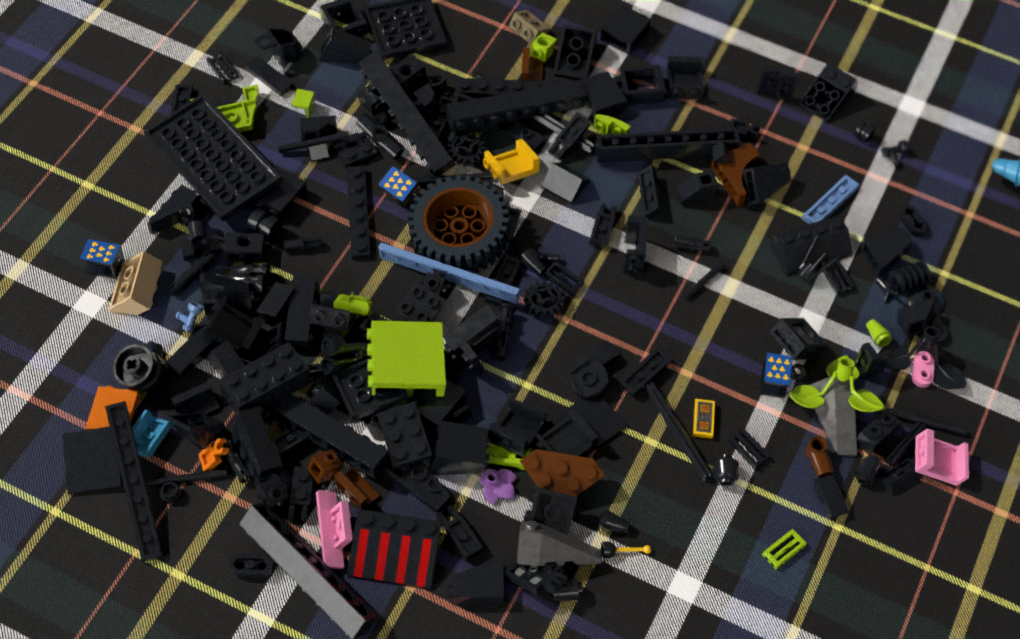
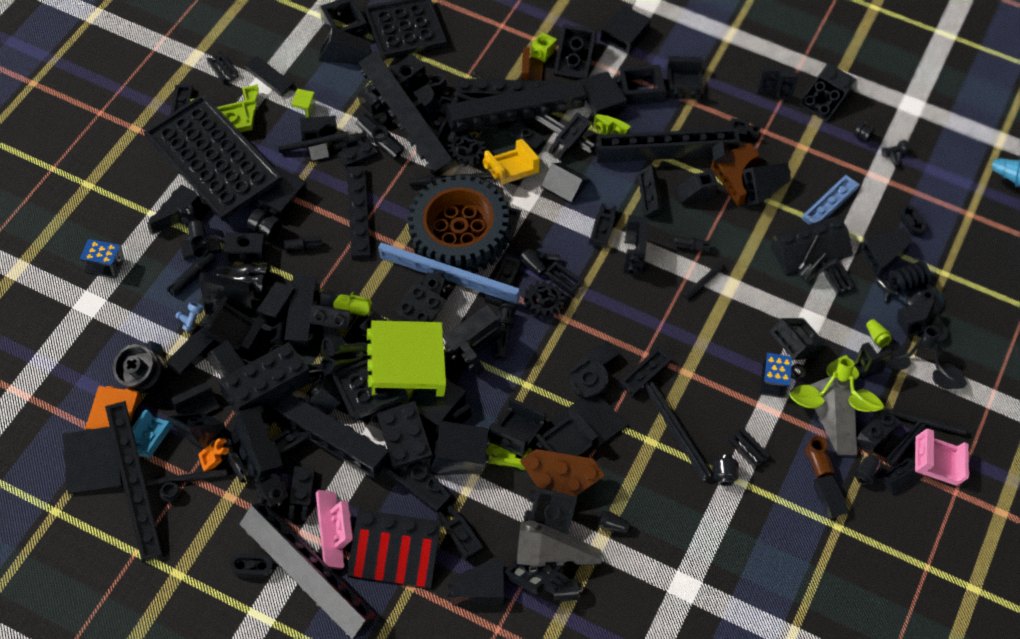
tan slope [109,251,162,315] -> none
black piece [254,28,302,67] -> none
reddish brown brick [307,449,343,484] -> none
reddish brown panel [334,469,379,510] -> none
piece [379,167,422,209] -> none
medium lavender plate [480,469,517,505] -> none
dark tan bracket [509,10,550,44] -> none
hinge [601,541,651,558] -> none
tile [693,399,715,439] -> none
lime tile [762,529,807,570] -> none
bright pink plate [912,351,934,388] -> none

